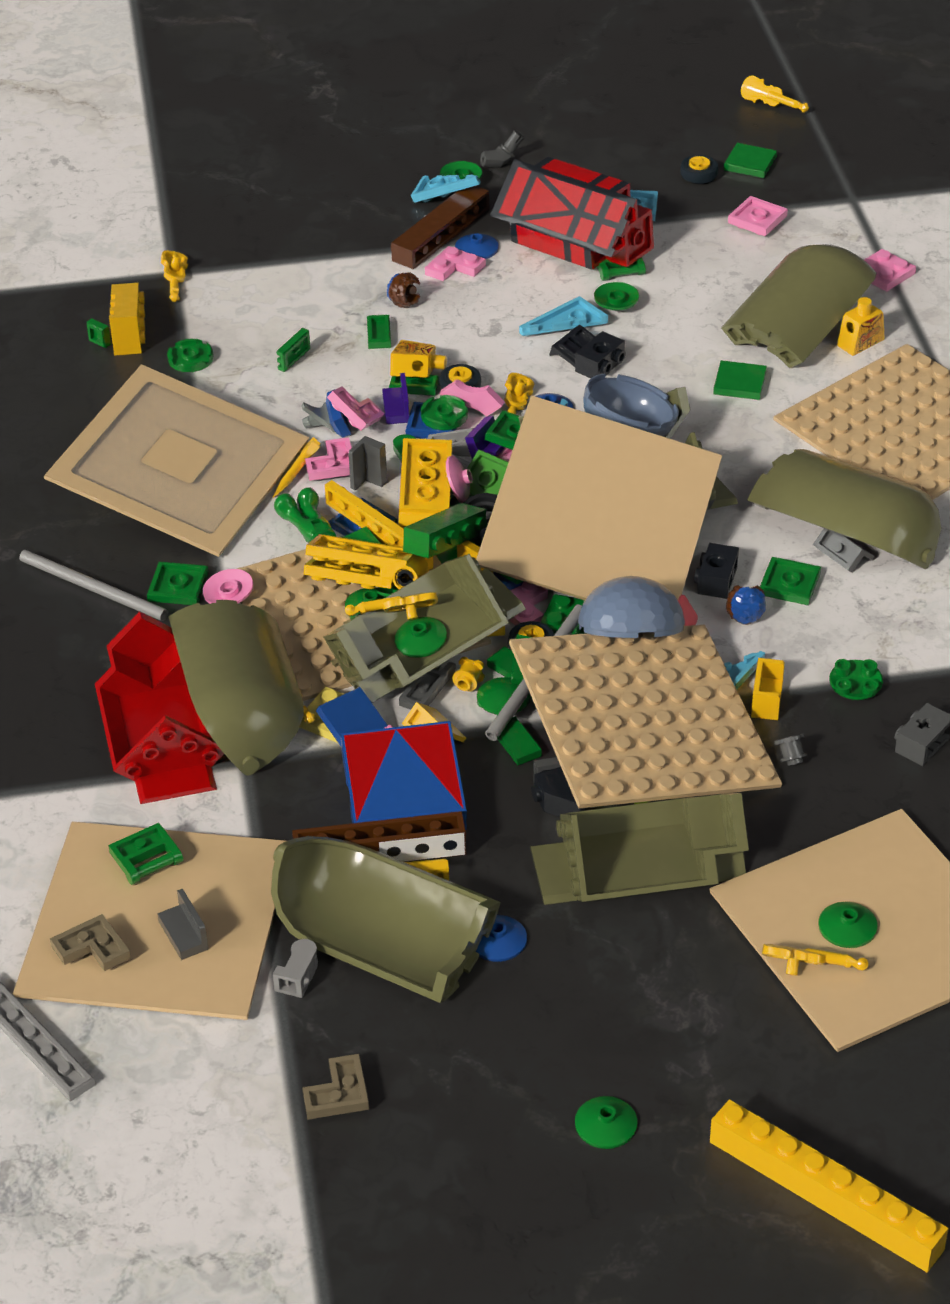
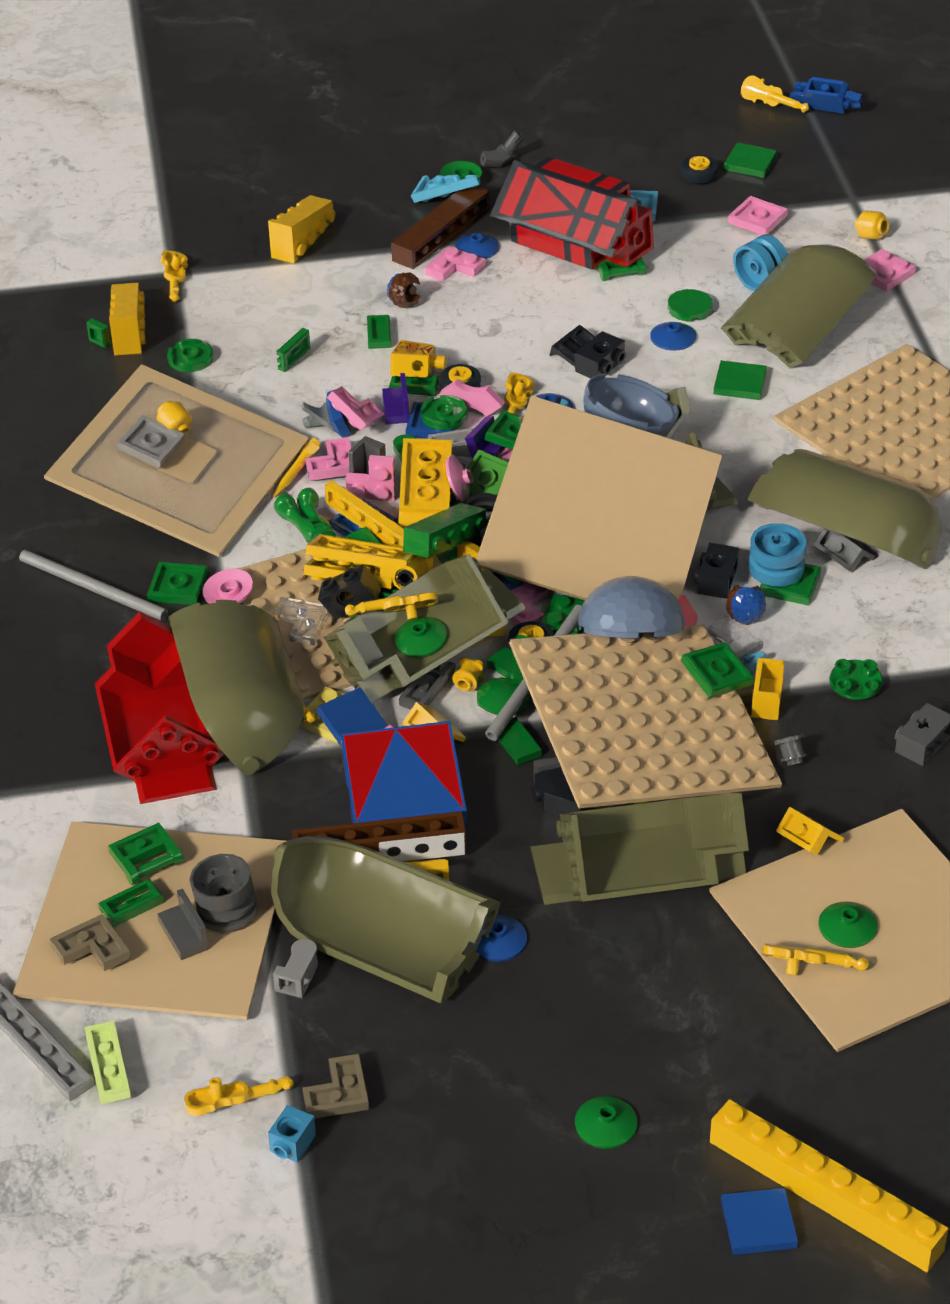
medium azure wing [519,296,608,336] -> none
green dish [594,282,639,310] -> none
yellow torso [837,297,885,356] -> none
none -> yellowish green plate [84,1021,131,1105]
none -> green tile [98,879,164,927]
none -> light grey plate [117,415,185,469]
none -> yellow head [156,401,192,435]
none -> yellow piece [184,1076,294,1116]
none -> dark grey wheel [189,854,258,932]
none -> yellow wedge [268,195,335,264]
none -> dark azure brick [268,1105,316,1163]
none -> clear tile [273,597,330,646]
none -> black brick [318,564,381,620]
none -> bright pink plate [345,455,396,501]
none -> blue dish [650,322,696,351]
none -> green tile [668,289,712,322]
none -> green tile [680,642,755,698]
none -> clear tile [708,615,763,662]
none -> blue tile [721,1188,798,1255]
none -> dark azure wheel [733,234,788,291]
none -> dark azure wheel [749,523,807,586]
none -> yellow panel [776,807,844,856]
none -> blue hinge [789,77,863,114]
none -> yellow head [855,210,889,240]

